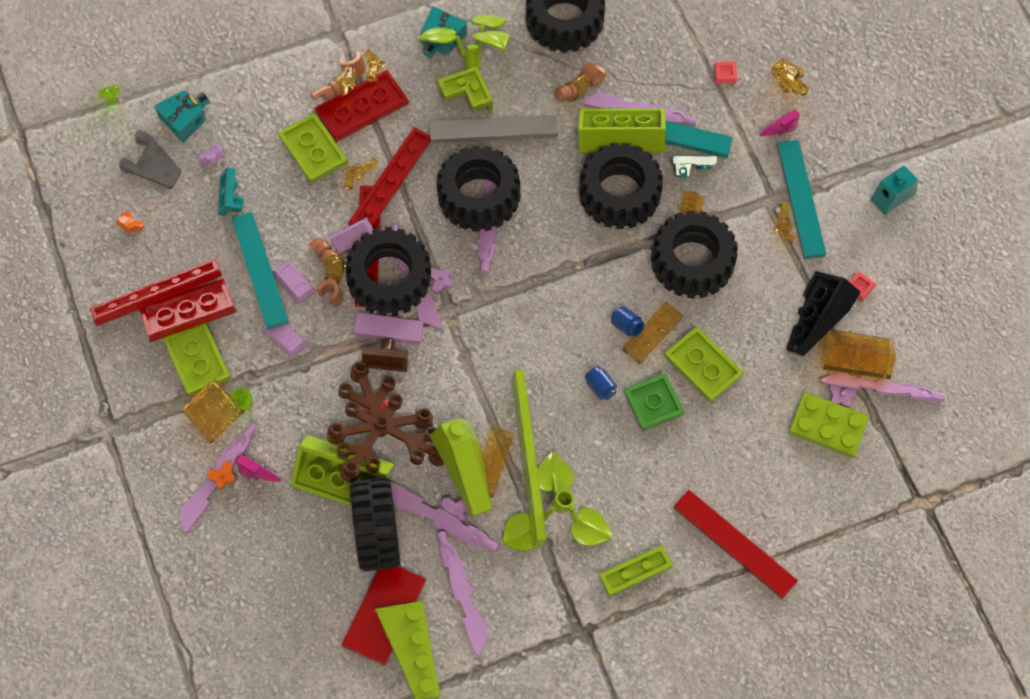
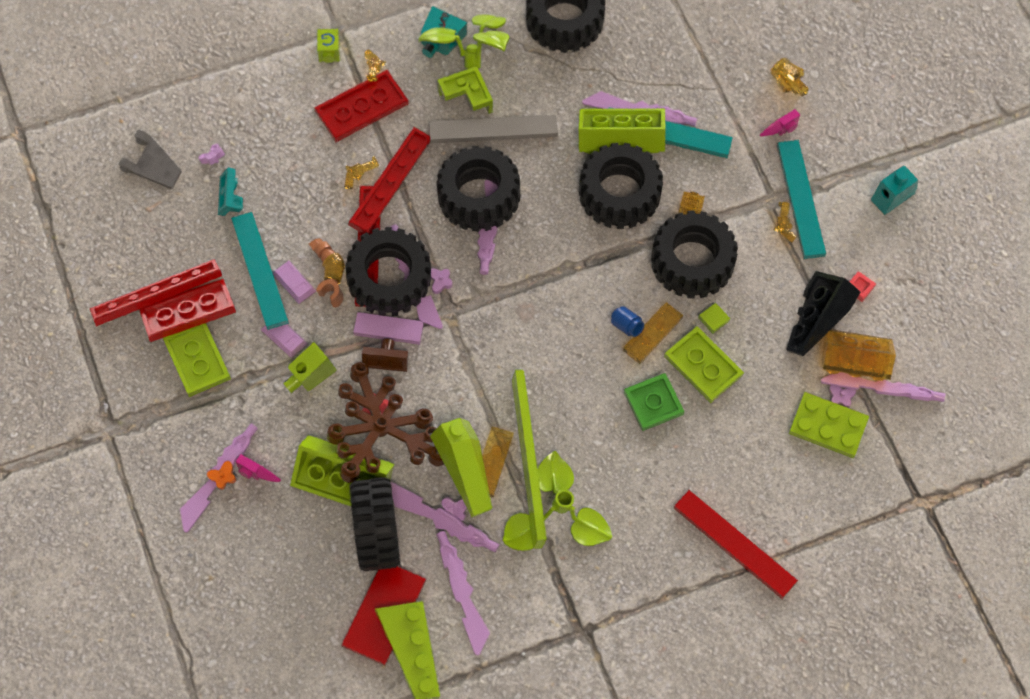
clear neon green tile [97,84,120,105] -> none
orange piece [116,211,145,233] -> none
teal torso [155,91,210,143] -> none
clear yellow tile [181,378,245,443] -> none
clear neon green tile [229,388,253,413] -> none
lime plate [278,113,348,184] -> none
nougat piece [310,51,365,102] -> none
lavender tile [329,218,373,256] -> none
nougat piece [555,62,607,103] -> none
blue brick [585,366,617,400] -> none
lime plate [599,545,673,597] -> none
hinge [671,156,717,177] -> none
coral tile [714,62,737,84] -> none
none -> lime torso [283,342,337,394]
none -> lime brick [317,29,340,63]
none -> lime tile [698,303,730,334]

